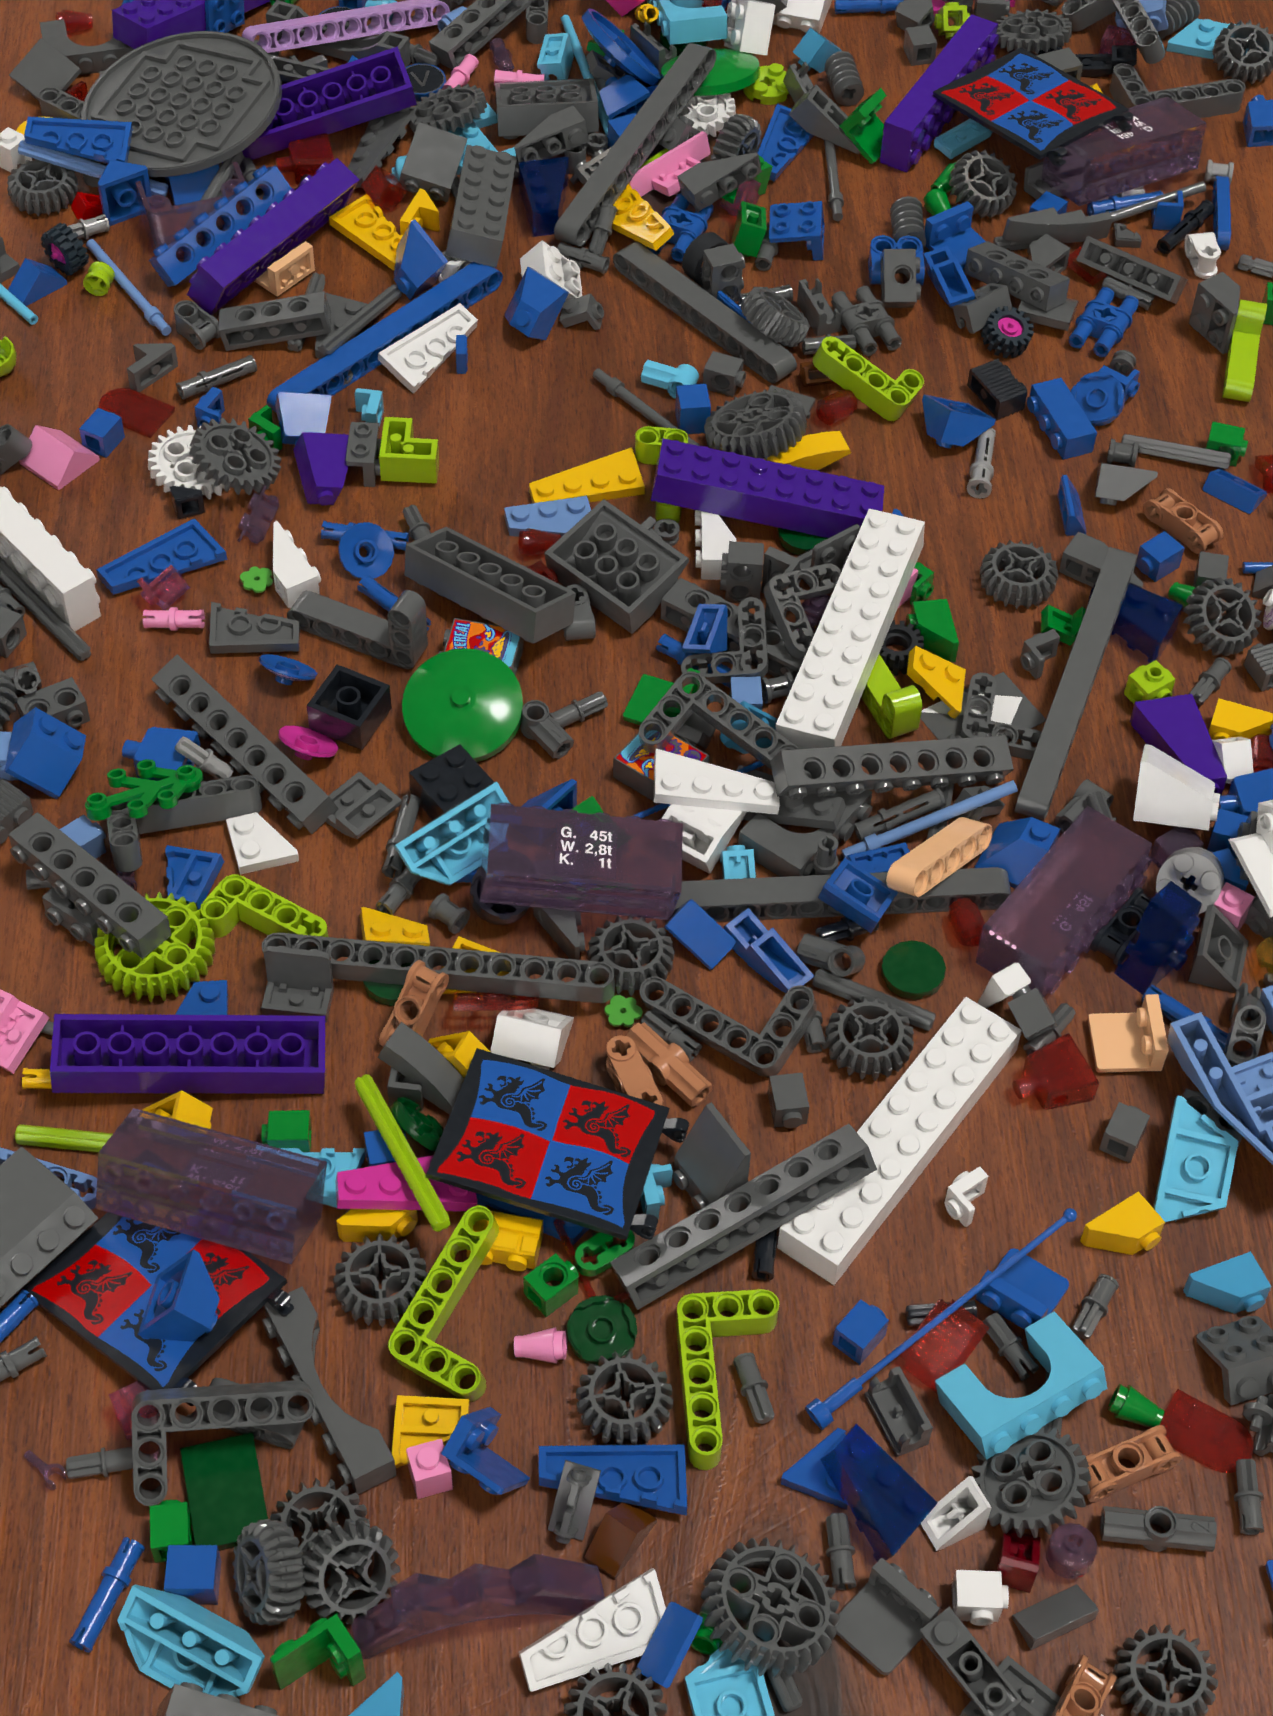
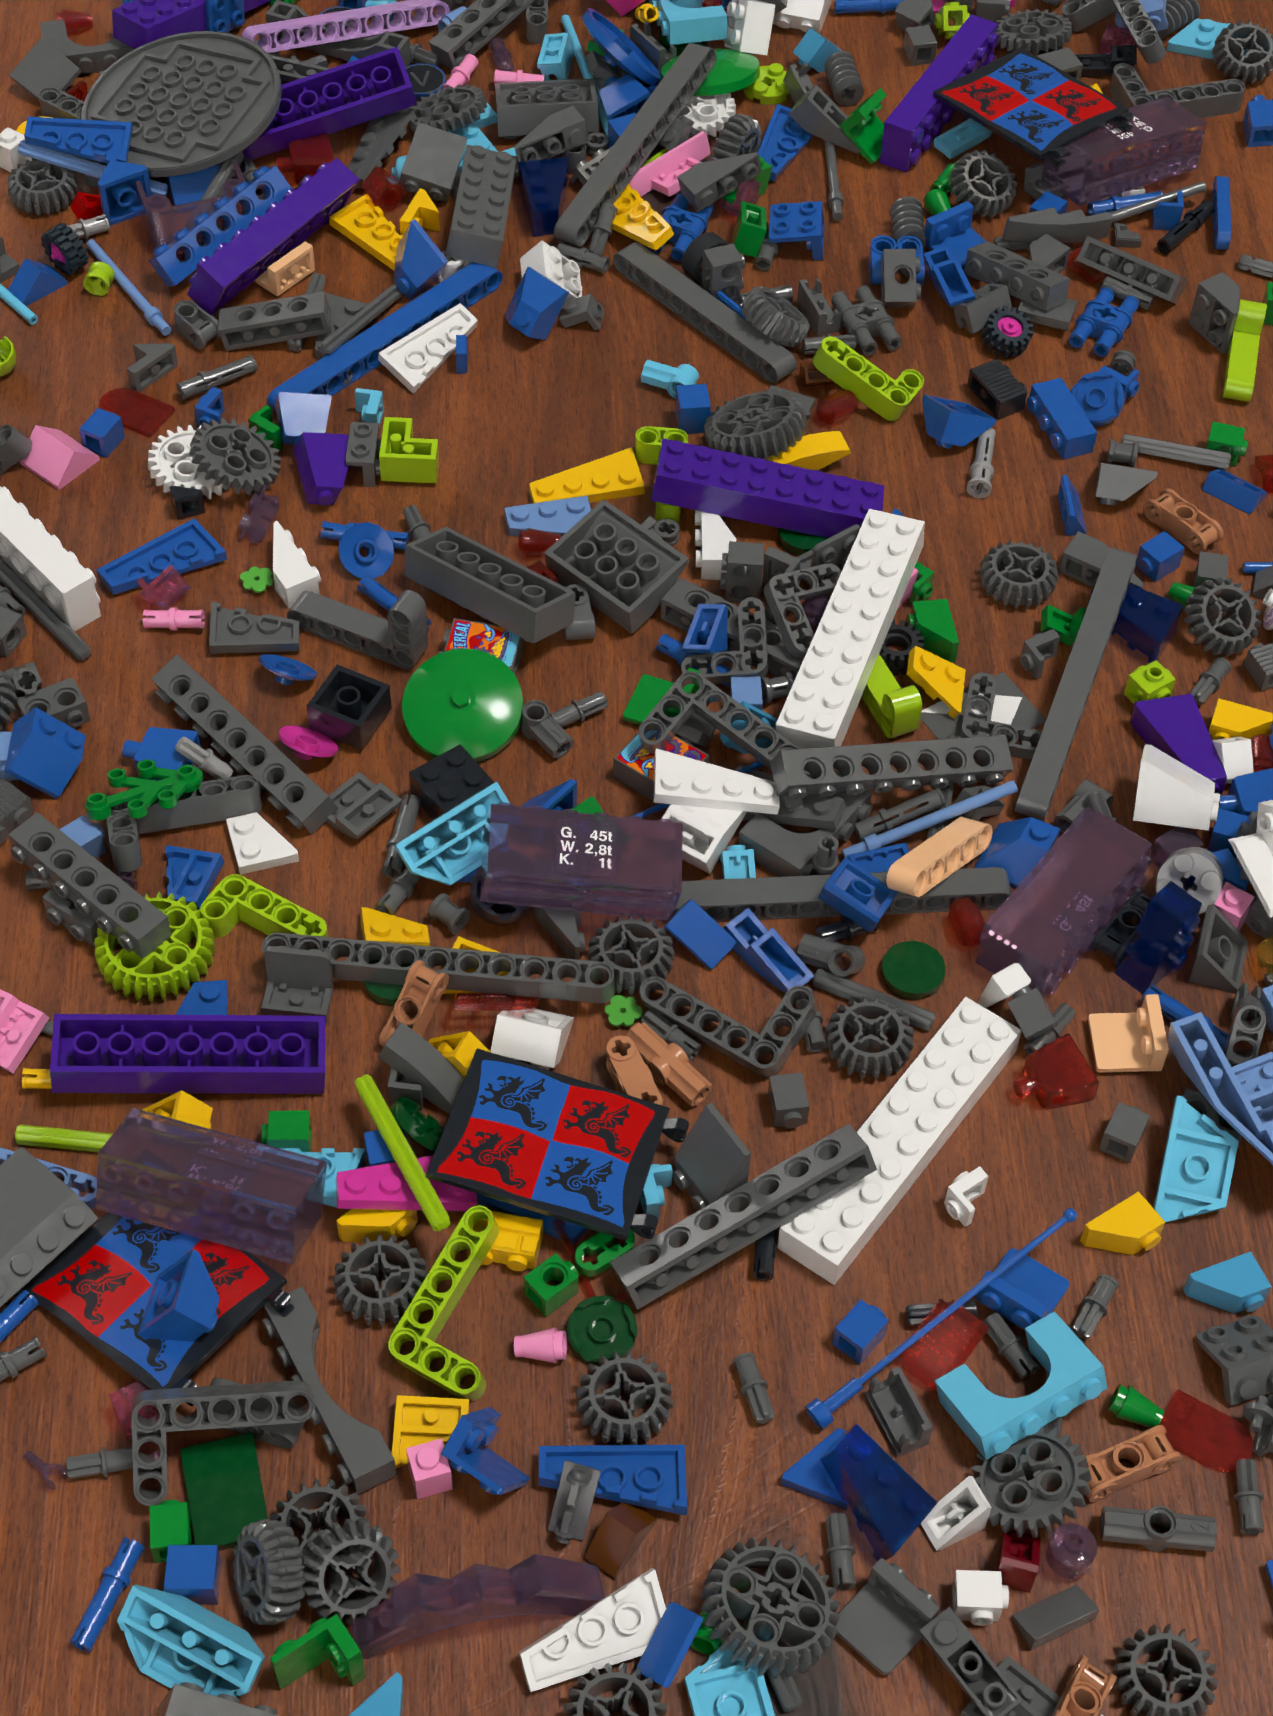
dark grey bar [593,368,700,446] -> none
lime beam [676,1289,779,1470] -> none
dark grey brick [703,351,746,397] -> none
white piece [1184,232,1221,279] -> none
light grey bush [1204,159,1234,184] -> none

